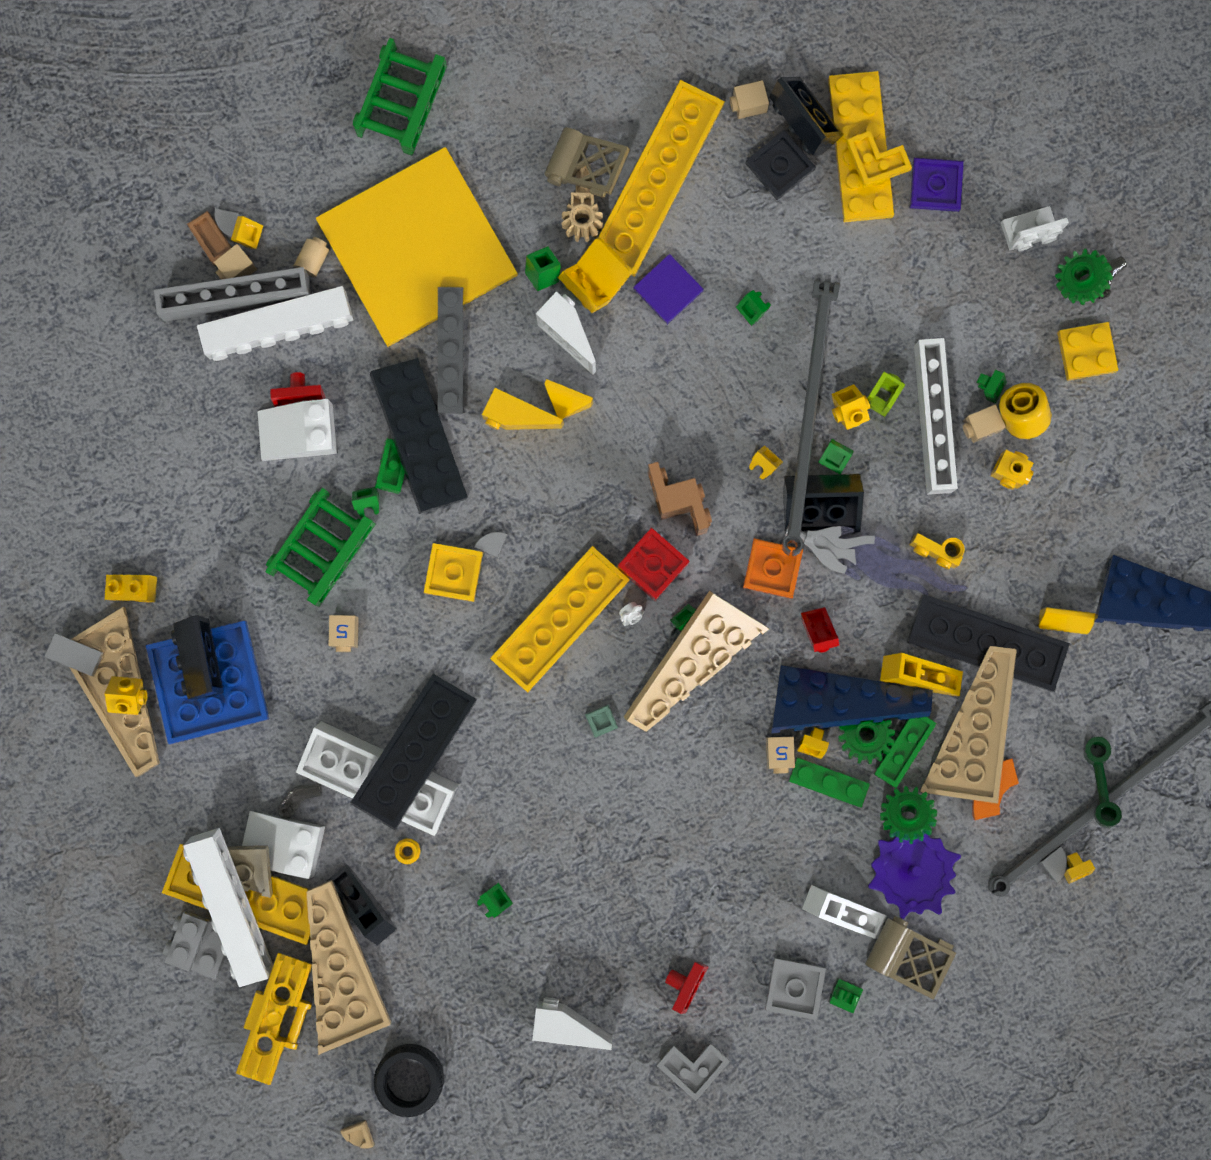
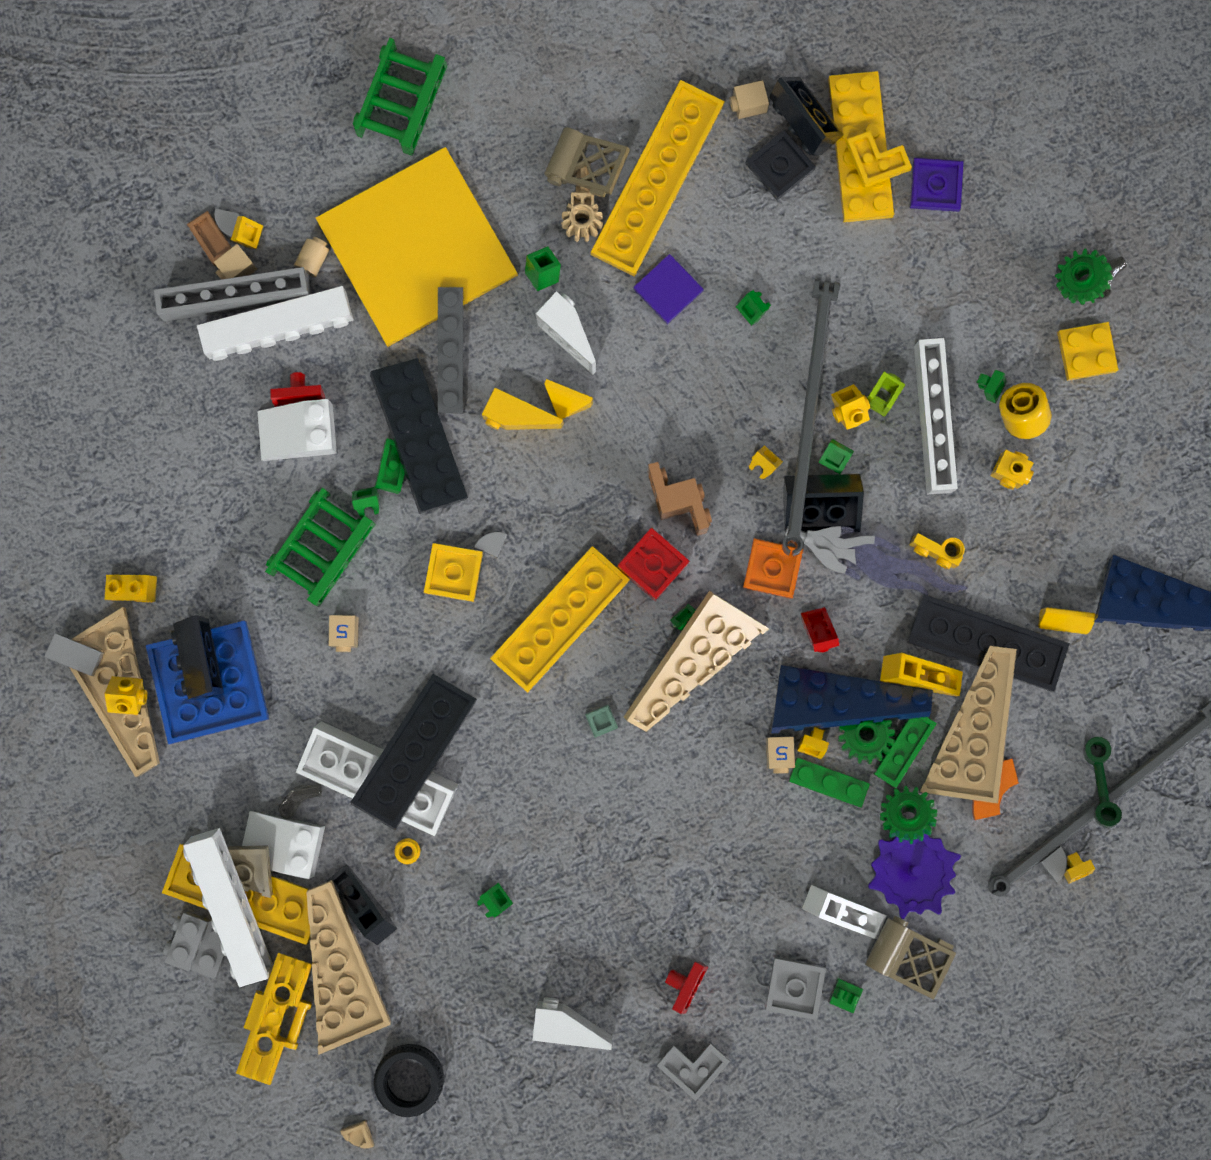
yellow bracket [558,238,632,313] -> none
white plate [619,602,645,626] -> none
tan brick [963,405,1006,443] -> none
white bracket [1001,206,1069,251] -> none

